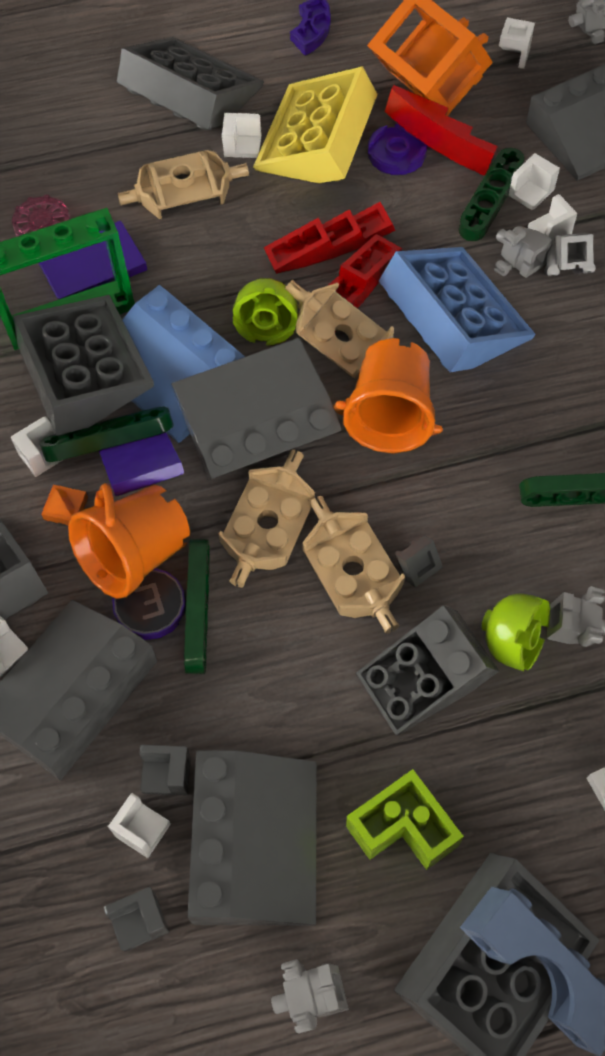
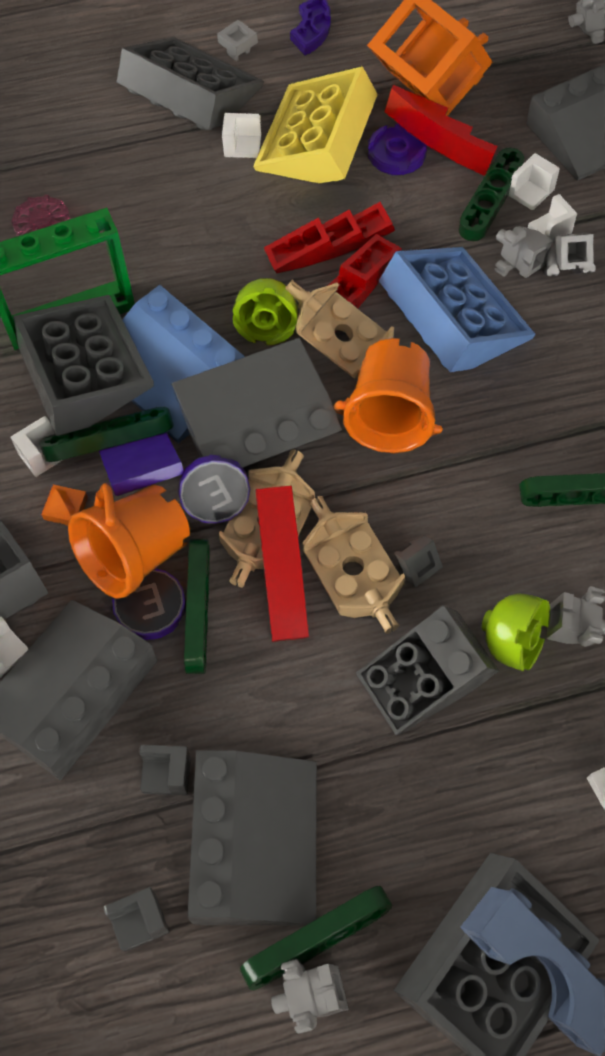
dark purple tile [38,220,148,300] -> none
white panel [108,793,171,858] -> none
tan plate [117,150,249,219] -> none
lime brick [346,769,464,870] -> none
white panel [499,18,535,69] -> none
none -> tile [178,455,251,524]
none -> light grey tile [217,20,258,61]
none -> dark green beam [240,886,393,990]
none -> red slope [255,485,309,642]

